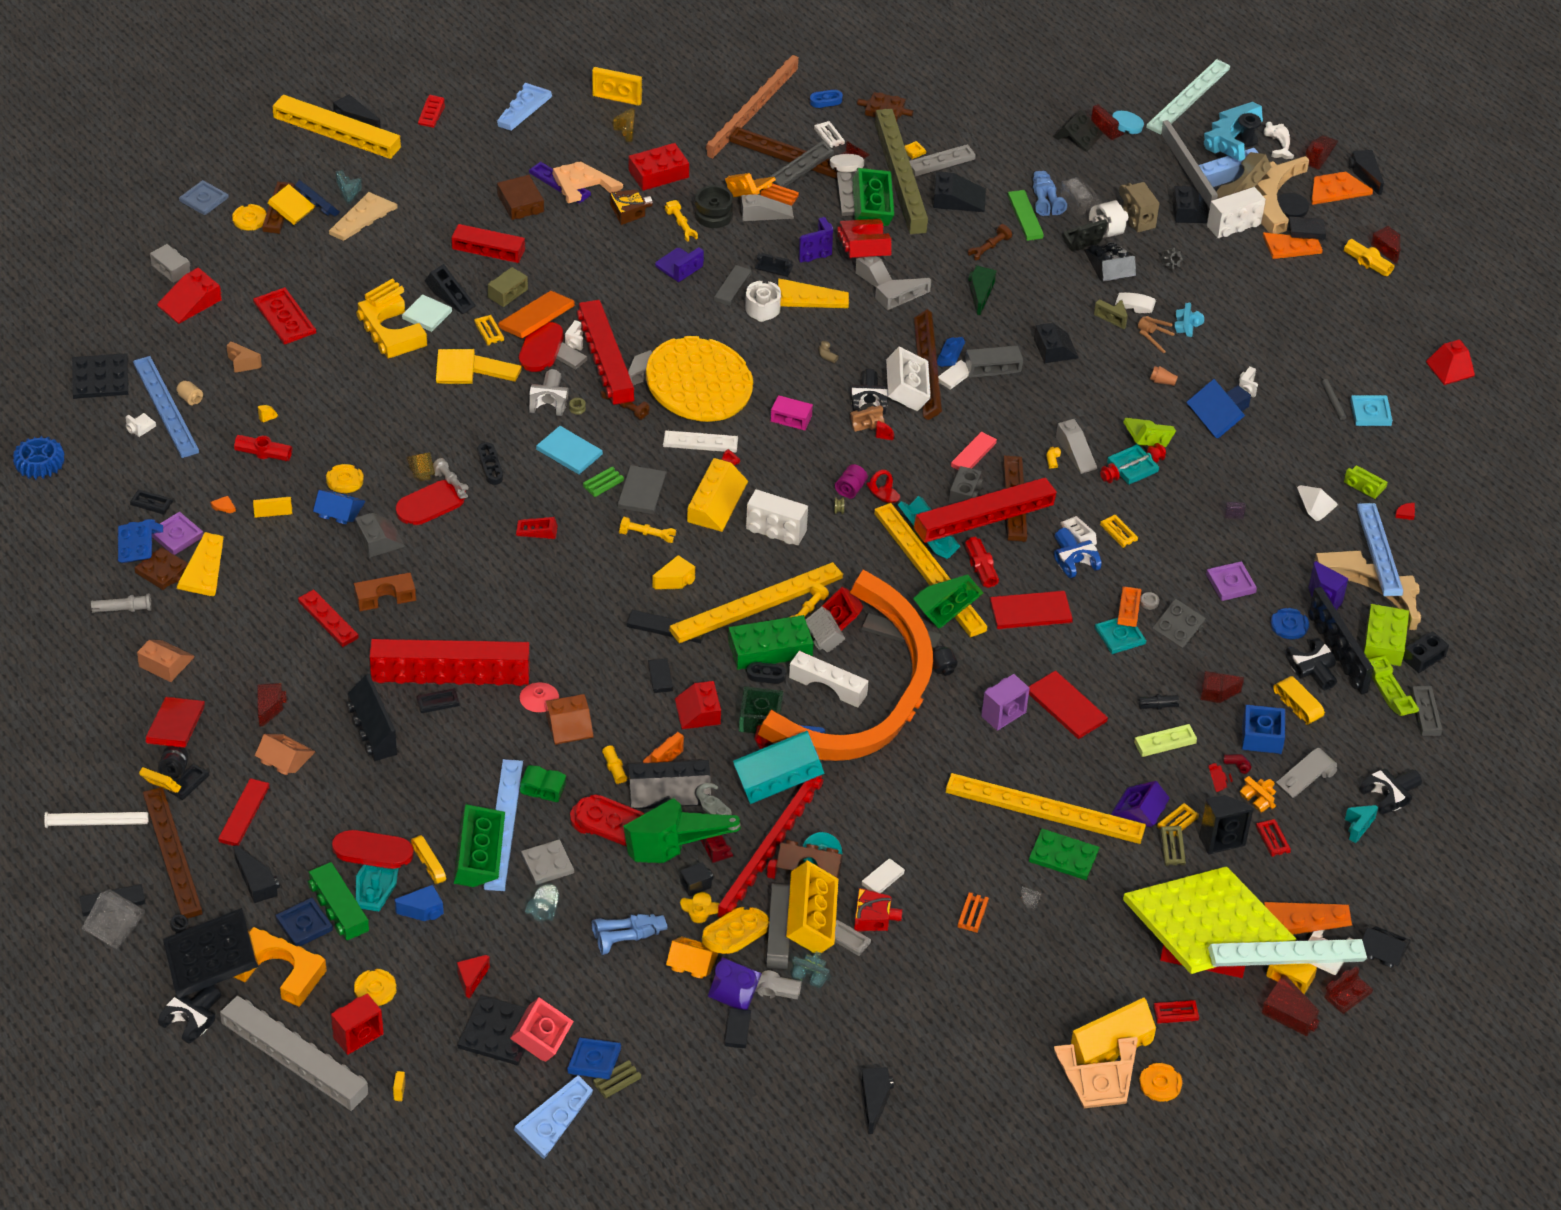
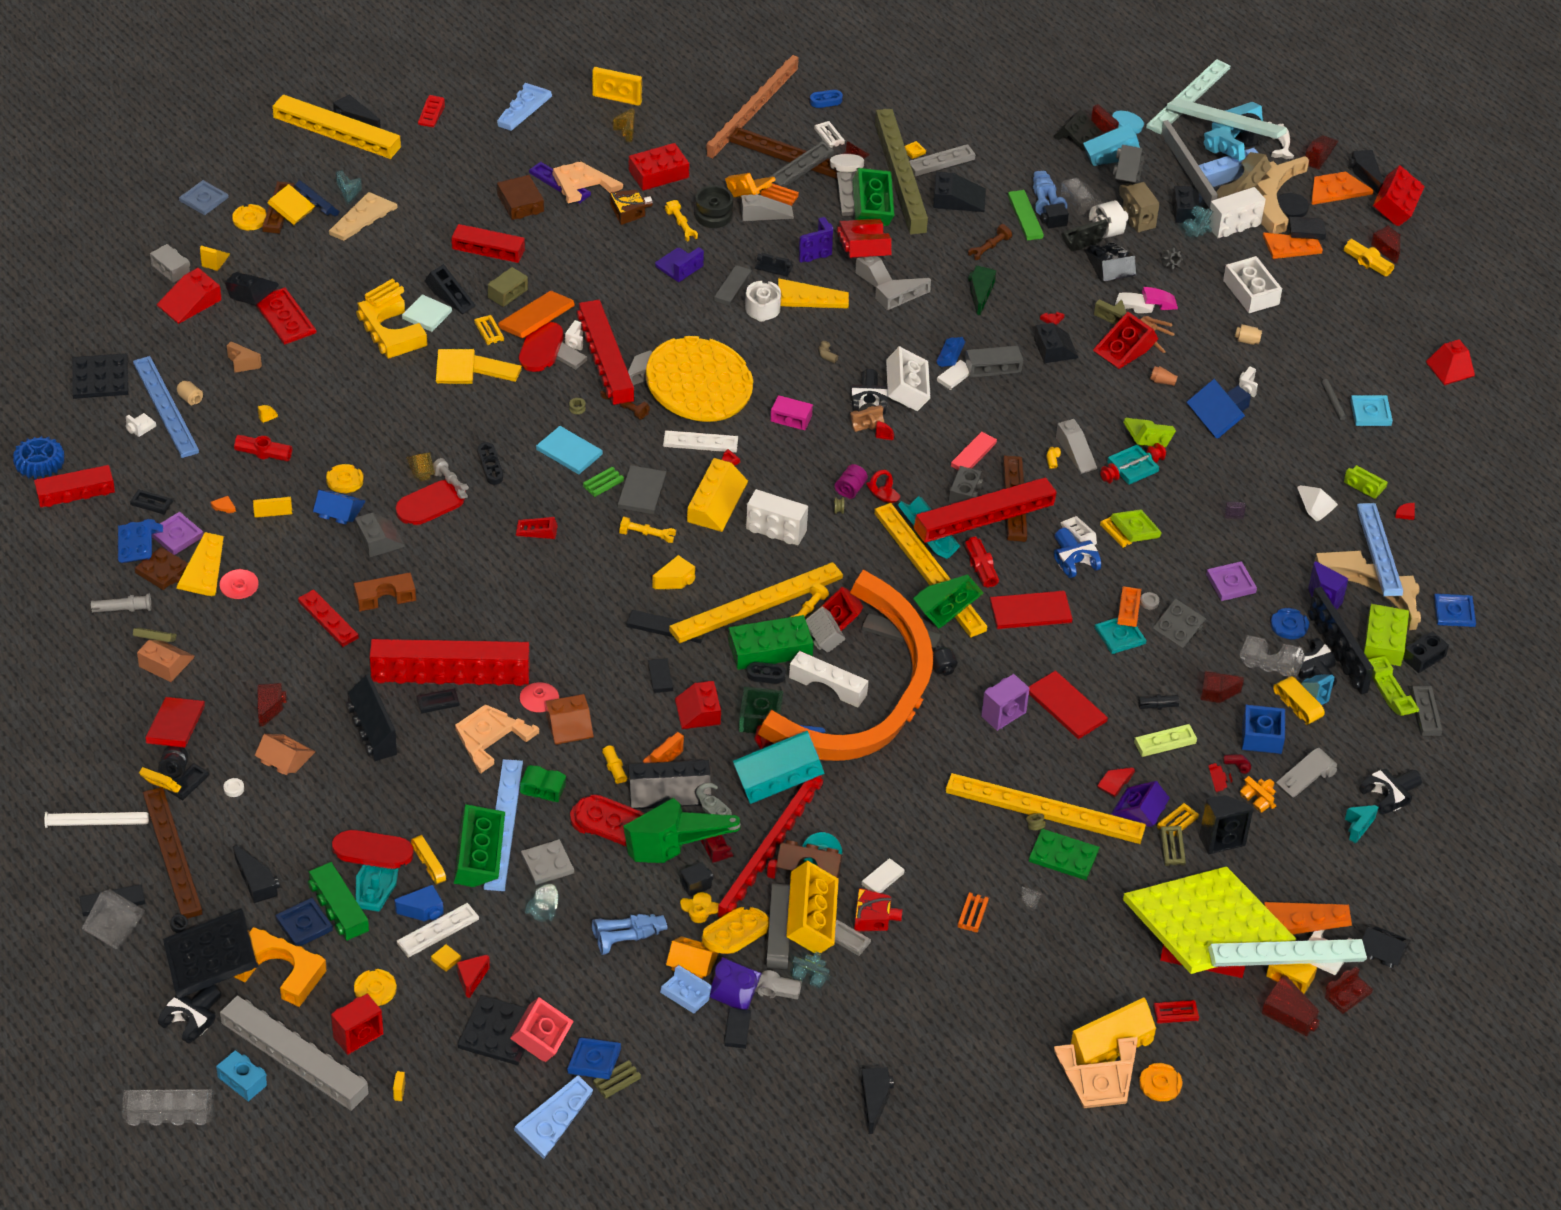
red tile [218,778,269,846] -> none
light grey connector [530,369,568,416] -> none
reddish brown plate [857,92,913,122] -> none
reddish brown plate [914,309,942,420] -> none
medium azure hips [1175,303,1204,337] -> none
red tile [1256,819,1291,857] -> none
none -> red brick [34,465,115,507]
none -> clear brick [122,1089,214,1126]
none -> olive tile [133,628,177,642]
none -> yellow slope [200,246,230,271]
none -> dark azure brick [216,1050,267,1101]
none -> coral dish [220,569,259,599]
none -> white tile [223,778,244,797]
none -> black slope [224,272,279,305]
none -> white tile [397,903,479,958]
none -> yellow tile [431,944,461,972]
none -> light nougat wing [455,705,539,773]
none -> light blue bracket [660,965,711,1013]
none -> olive bush [1026,813,1046,830]
none -> red tile [1040,312,1065,325]
none -> black brick [1041,203,1069,229]
none -> medium azure wedge [1083,123,1140,166]
none -> red slope [1093,312,1158,369]
none -> red slope [1098,768,1135,797]
none -> lime tile [1110,510,1162,542]
none -> dark grey brick [1113,145,1145,184]
none -> dark pink slope [1142,287,1178,310]
none -> light aqua tile [1167,98,1287,139]
none -> clear light blue hips [1182,206,1213,237]
none -> white brick [1223,256,1282,313]
none -> tan brick [1235,324,1262,345]
none -> clear arch [1240,635,1305,677]
none -> dark azure slope [1301,674,1335,705]
none -> red brick [1373,165,1425,226]
none -> blue tile [1434,594,1476,627]

